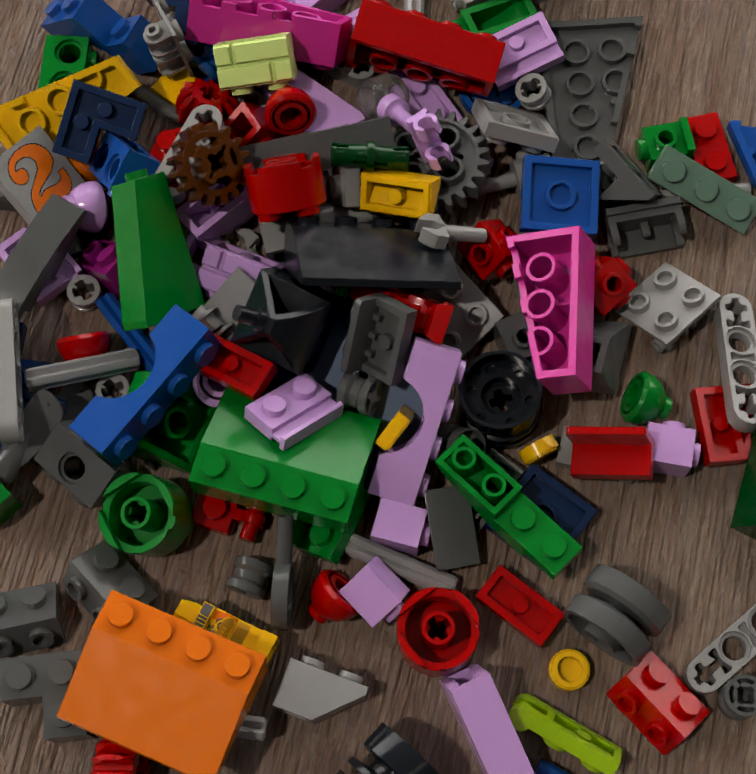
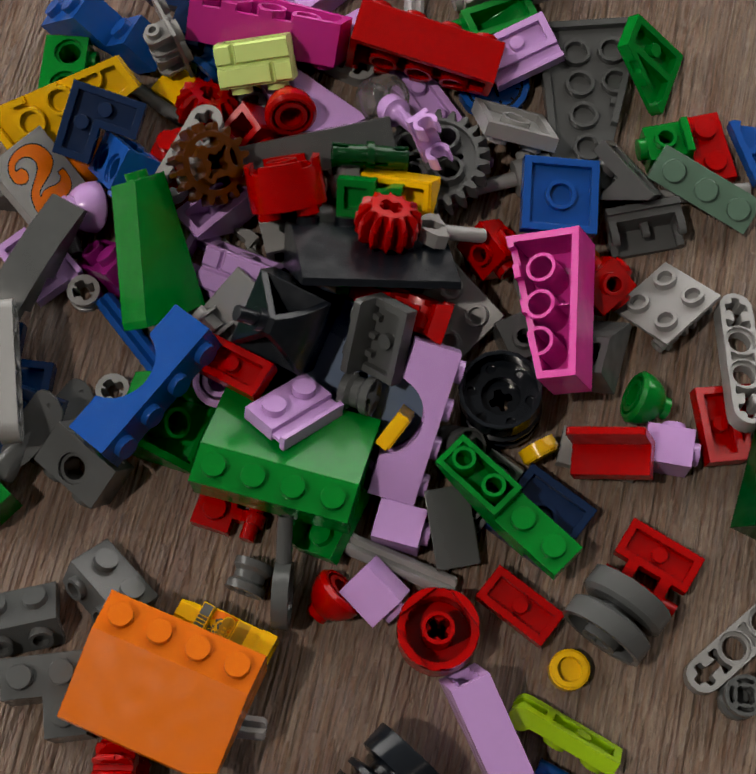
light grey axle [24,348,140,392] -> none
red brick [56,330,110,361] -> none
green brick [98,473,194,557] -> none
light grey slope [272,655,369,724] -> none
light grey bush [515,73,551,111] -> none
red bracket [607,650,711,755] -> none
none -> green plate [336,175,405,218]
none -> red gear [354,192,422,254]
none -> red plate [606,517,705,616]
none -> green wing [617,14,683,116]

